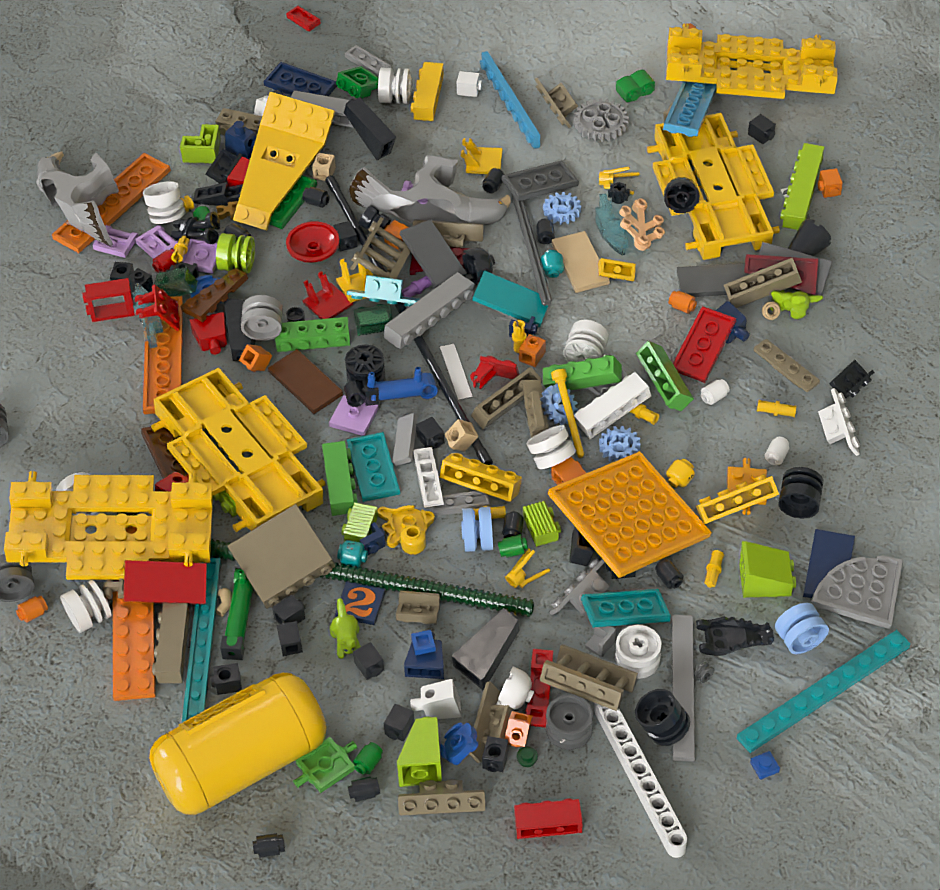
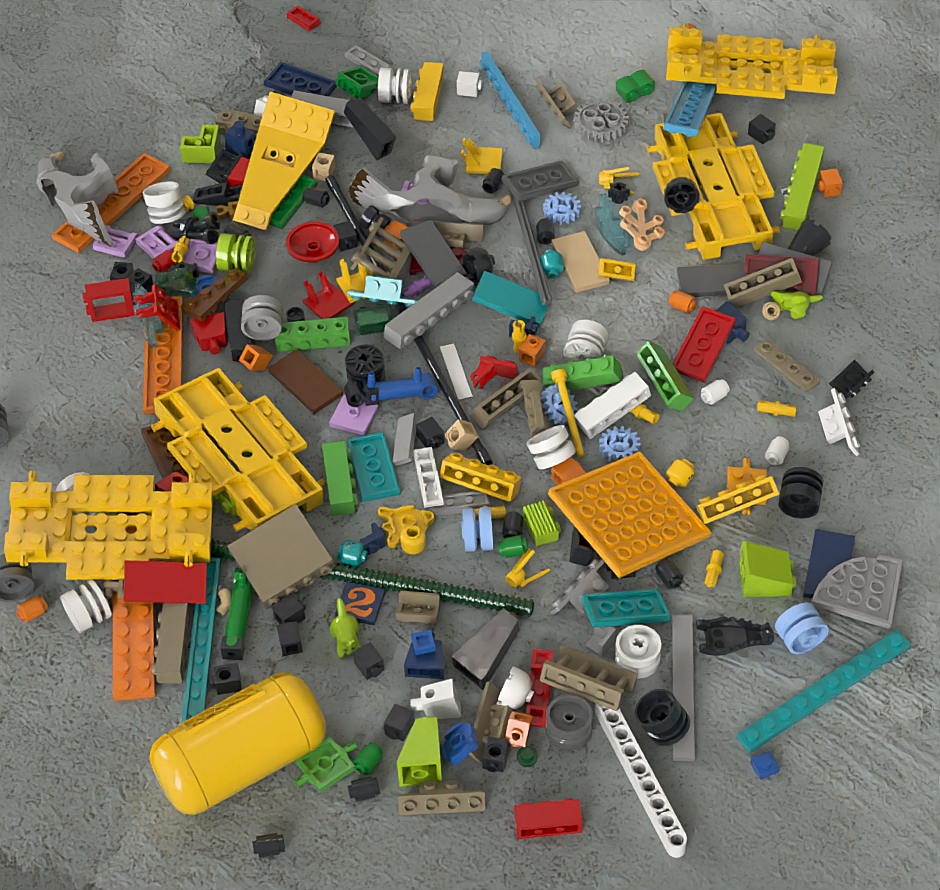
lime brick [341,502,378,542] -> none
dark grey bush [694,662,715,683] -> none

